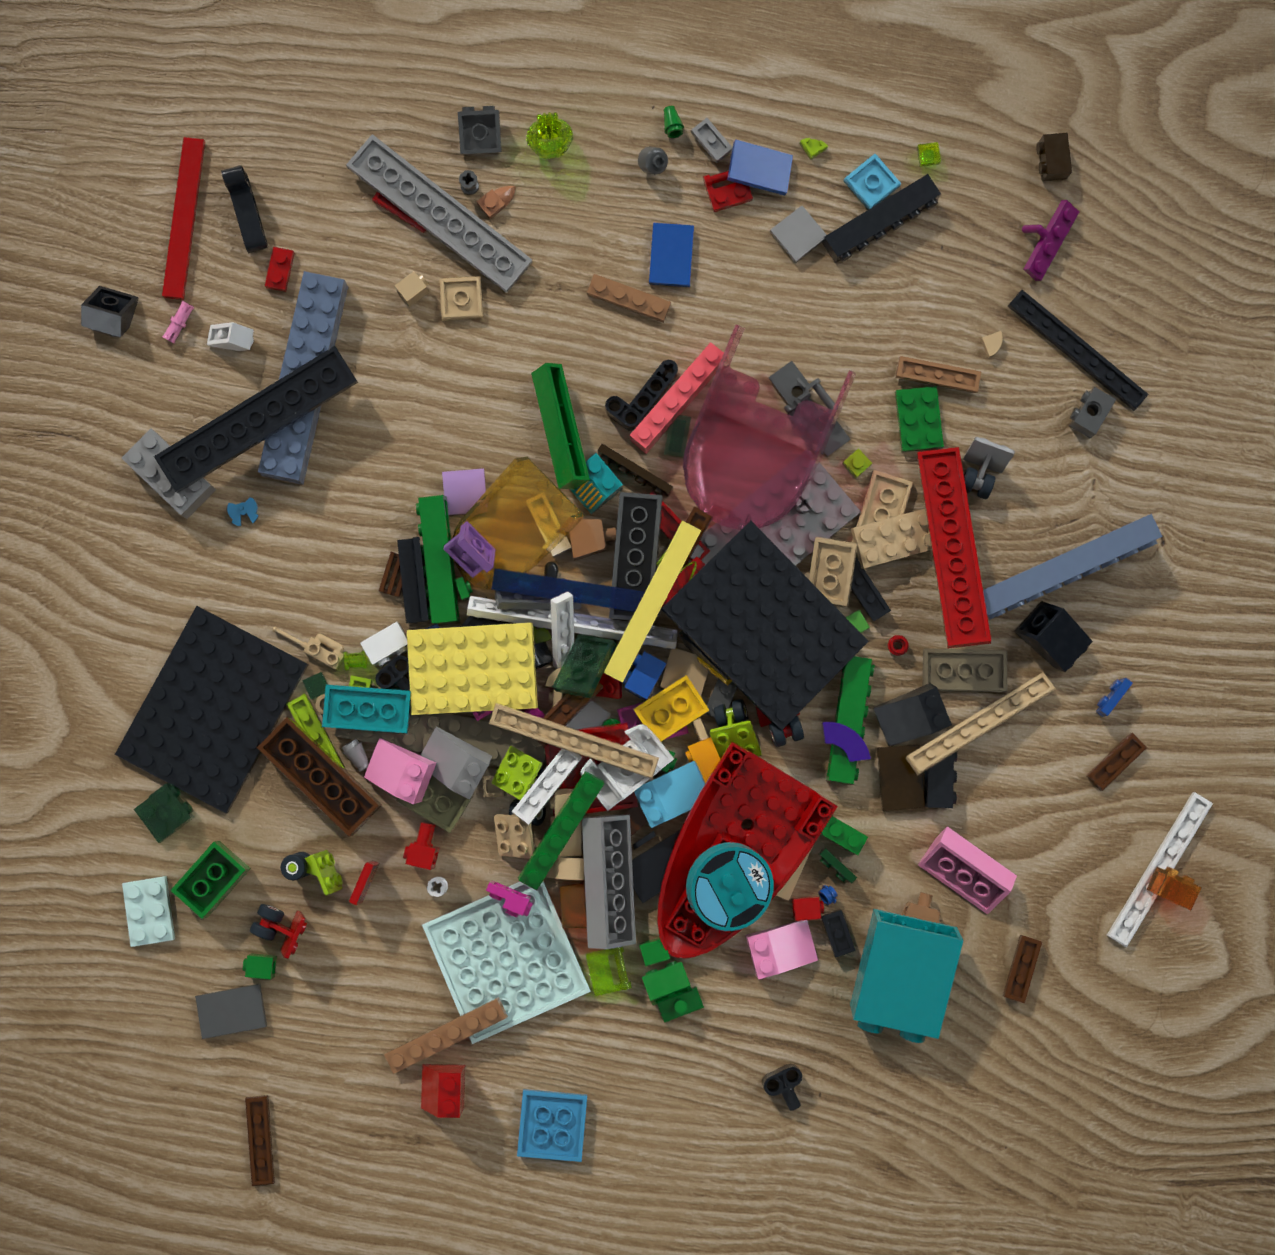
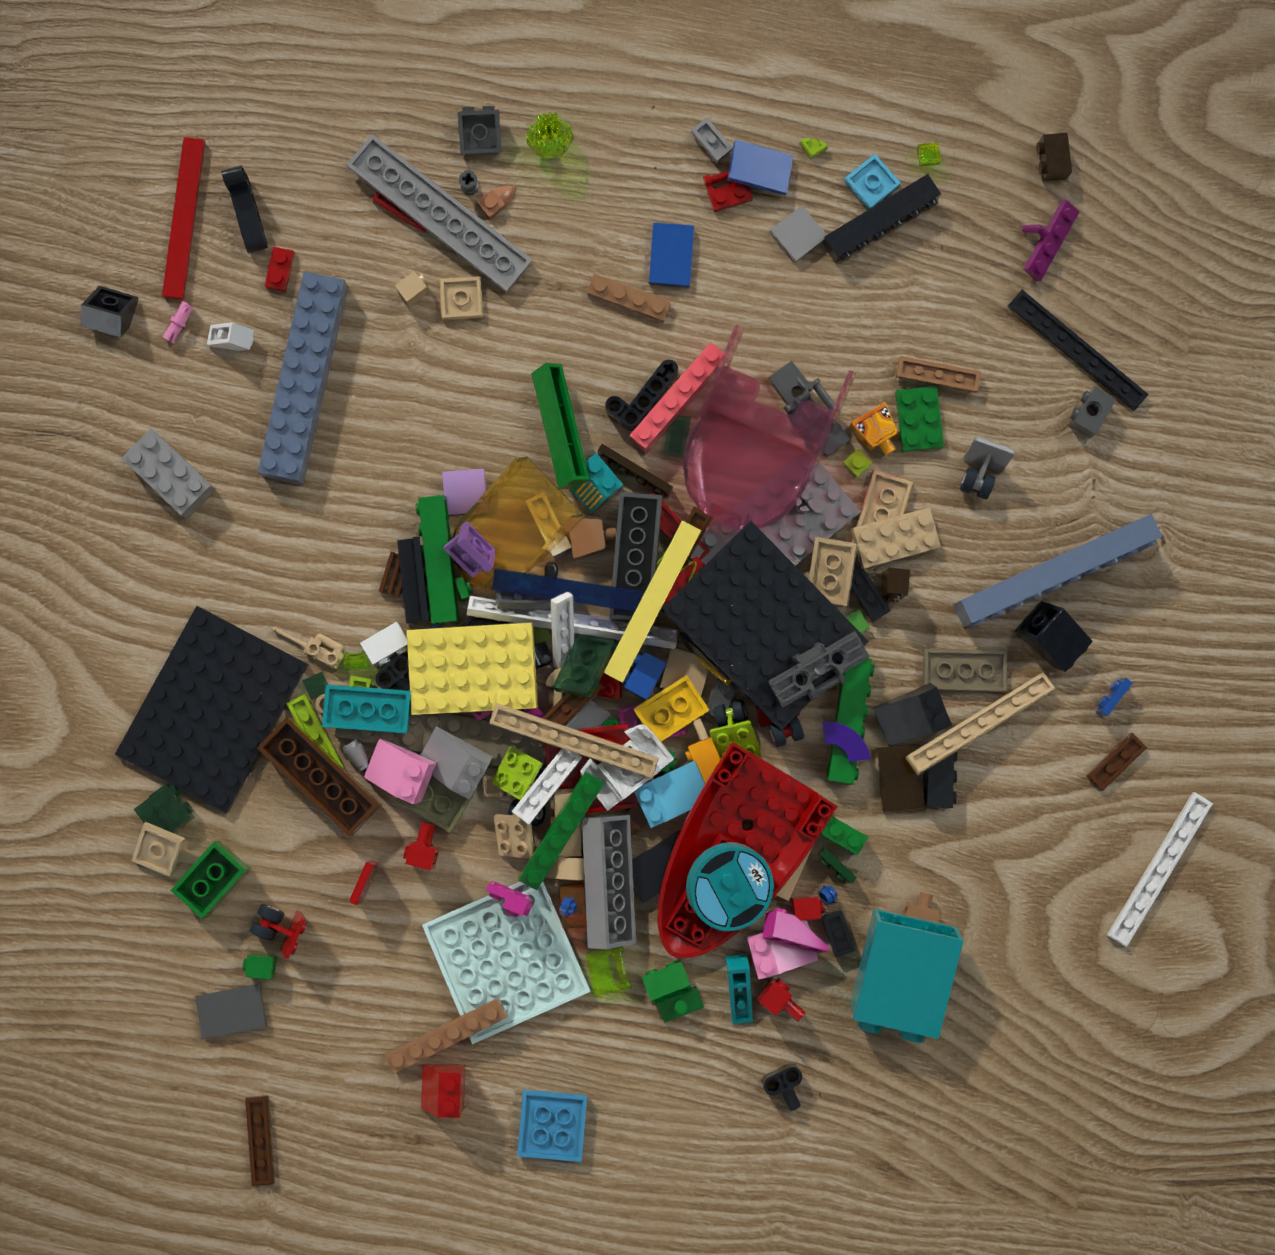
light aqua plate [122,876,175,947] -> none
black plate [154,346,358,493] -> none
dark azure piece [227,498,259,527] -> none
lime plate [280,850,343,896] -> none
white bush [427,877,448,897] -> none
black piece [632,831,657,850] -> none
dark grey head [638,146,668,175] -> none
green brick [639,938,670,966] -> none
green cone [663,106,684,139] -> none
red plate [887,635,909,656] -> none
red plate [917,447,991,649] -> none
bright pink slope [918,827,1017,915] -> none
tan tile [981,331,1003,358] -> none
reddish brown plate [1003,935,1042,1003] -> none
clear orange brick [1146,866,1201,911] -> none
none -> tan tile [131,822,185,877]
none -> blue plate [559,897,577,918]
none -> teal slope [726,954,753,1024]
none -> red brick [756,977,805,1022]
none -> dark pink slope [762,908,829,953]
none -> dark grey piece [768,631,870,708]
none -> light orange torso [849,402,898,456]
none -> dark brown brick [881,568,910,602]

